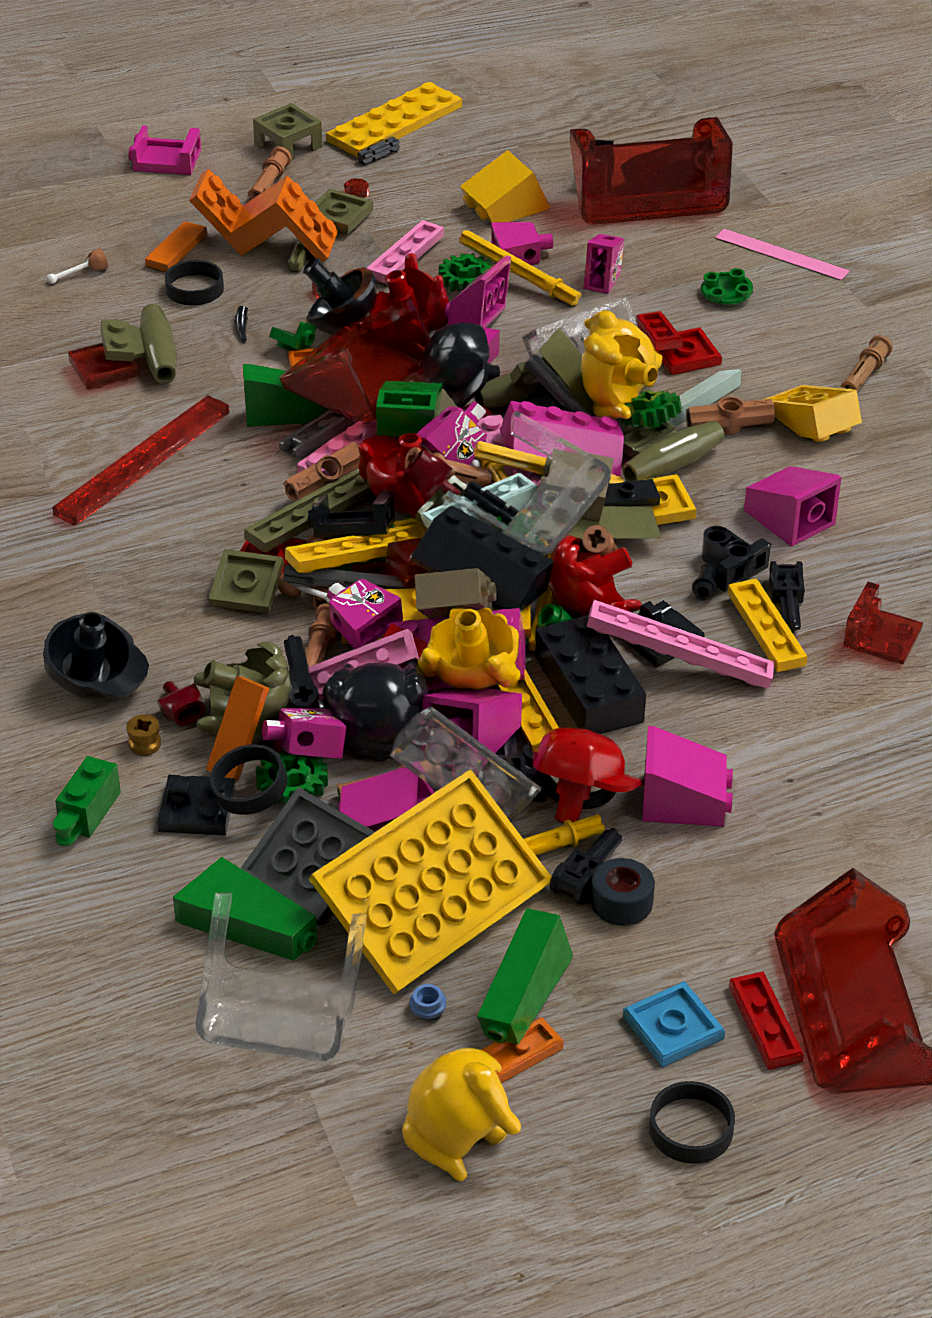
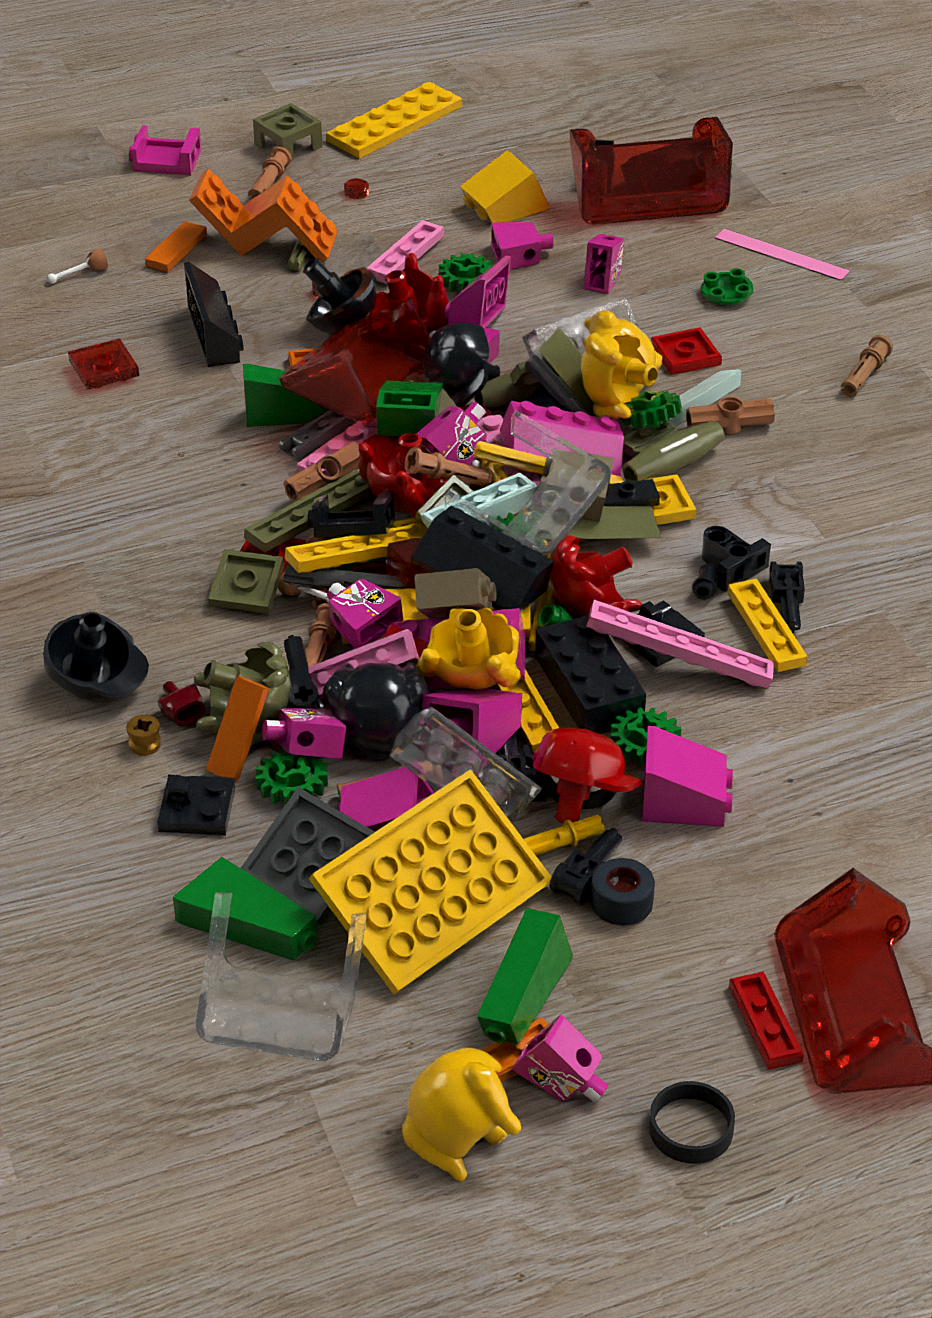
clear red tile [52,395,230,526] -> none
green brick [53,756,121,846] -> none
olive plate [100,304,177,383] -> none
black tyre [165,260,224,305] -> none
black tyre [210,744,288,815] -> none
black helmet [235,306,248,342] -> none
green bracket [269,321,317,351] -> none
olive plate [315,189,373,234] -> none
black axle [357,137,400,165] -> none
dark red piece [404,449,460,501] -> none
medium blue plate [410,984,446,1019] -> none
yellow axle [459,230,581,306] -> none
black axle [463,481,520,526] -> none
nougat pin [582,525,618,556] -> none
dark azure tile [623,981,725,1067] -> none
red tile [636,311,682,351] -> none
dark pink slope [744,466,842,547] -> none
yellow slope [762,385,862,442] -> none
clear red bracket [843,581,923,664] -> none
none -> black slope [184,262,244,367]
none -> dark pink torso [512,1014,608,1103]
none -> green gear [610,707,682,767]

